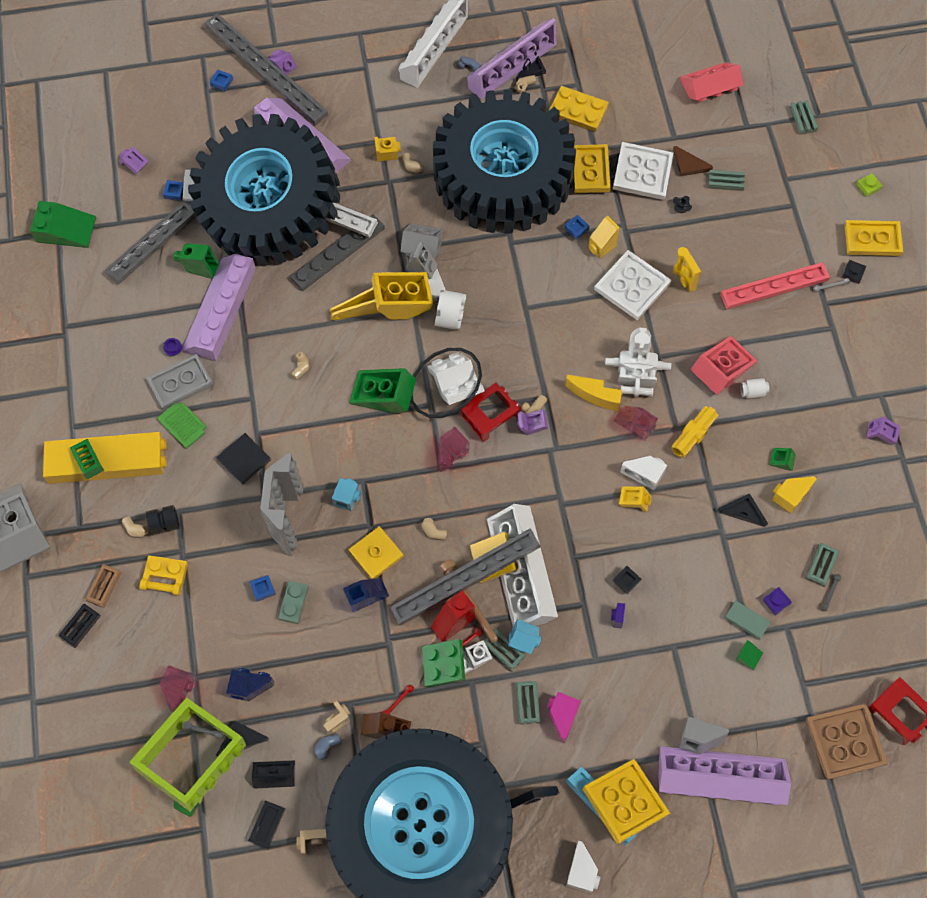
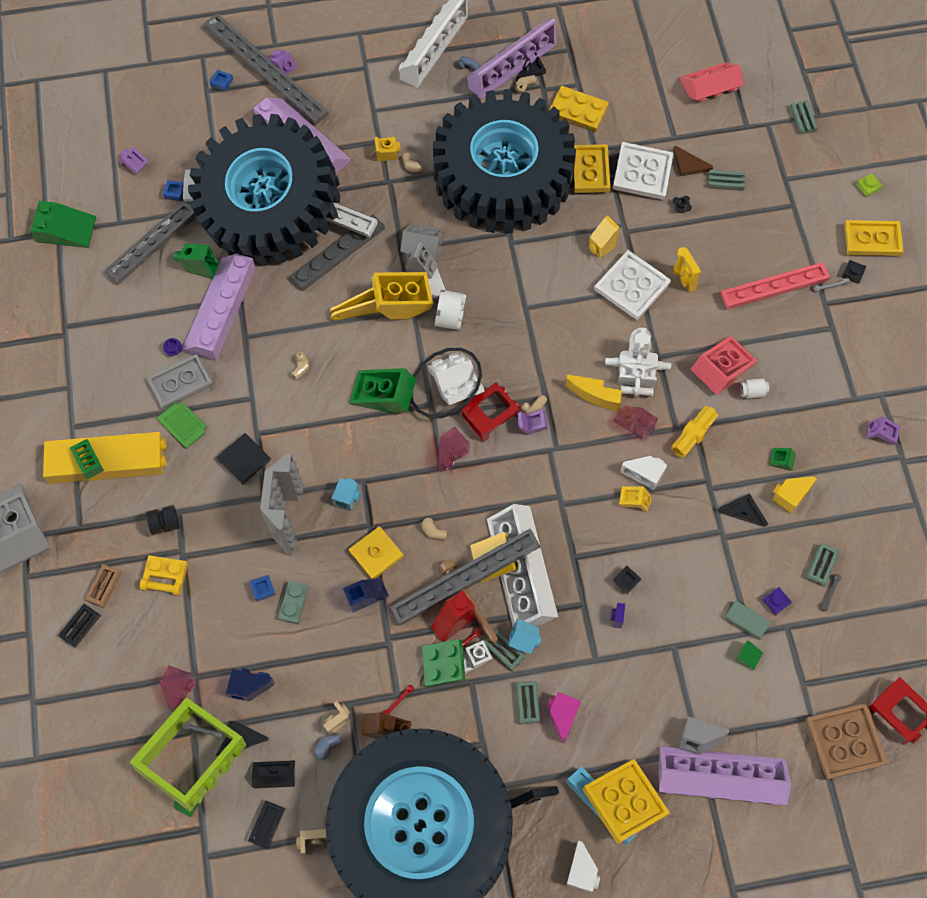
tan arm [121,517,149,537] -> none
blue plate [564,215,590,240] -> none

